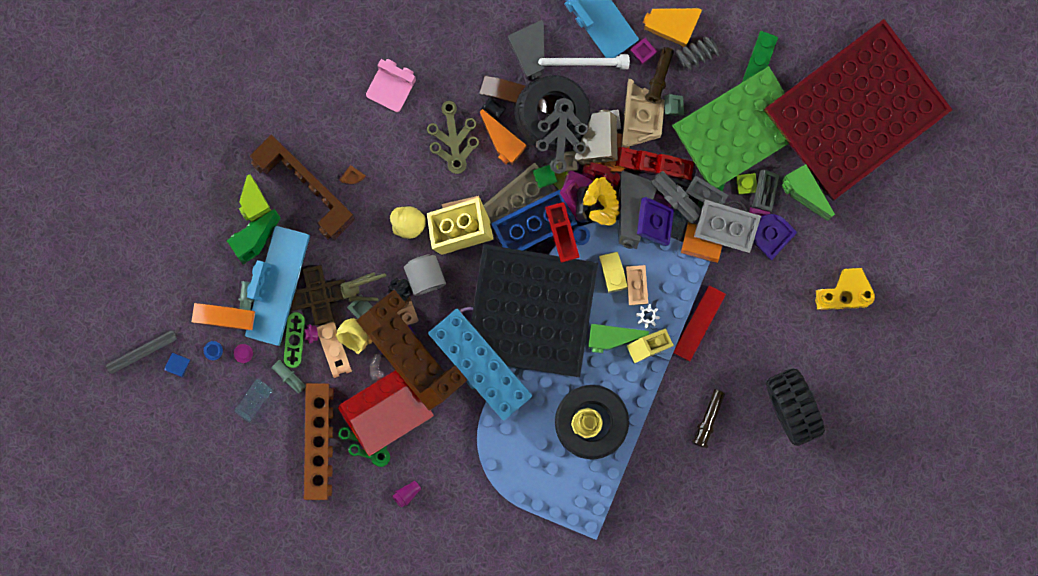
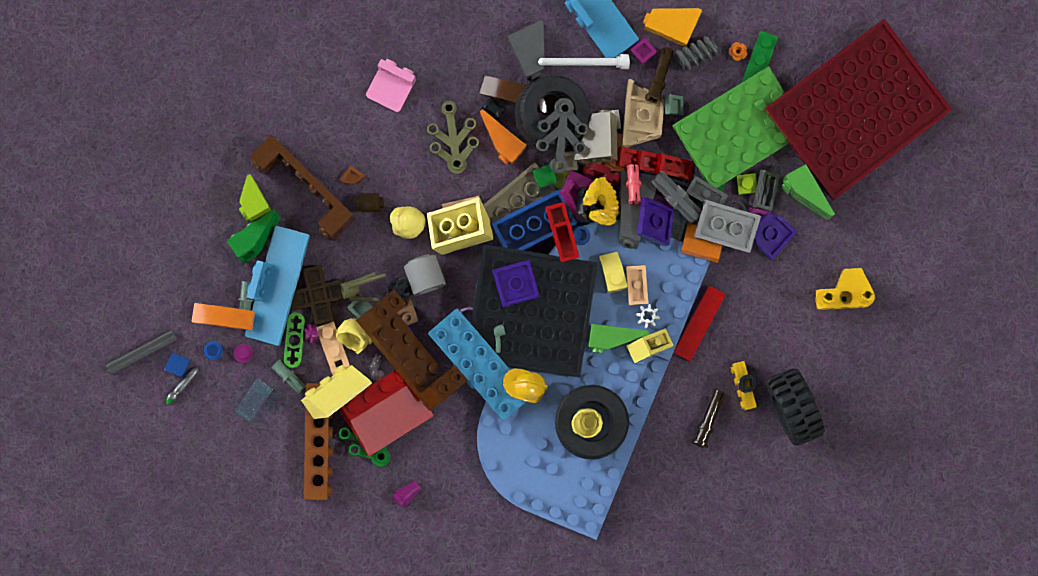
none -> flat silver piece [166,367,199,404]
none -> light yellow slope [301,365,372,419]
none -> dark brown brick [356,193,384,213]
none -> dark purple tile [492,260,540,307]
none -> sand green hand [494,325,506,353]
none -> yellow piece [503,368,548,403]
none -> coral pin [626,164,642,205]
none -> orange plate [729,42,747,61]
none -> yellow piece [730,361,757,411]
none -> black bush [738,375,757,393]

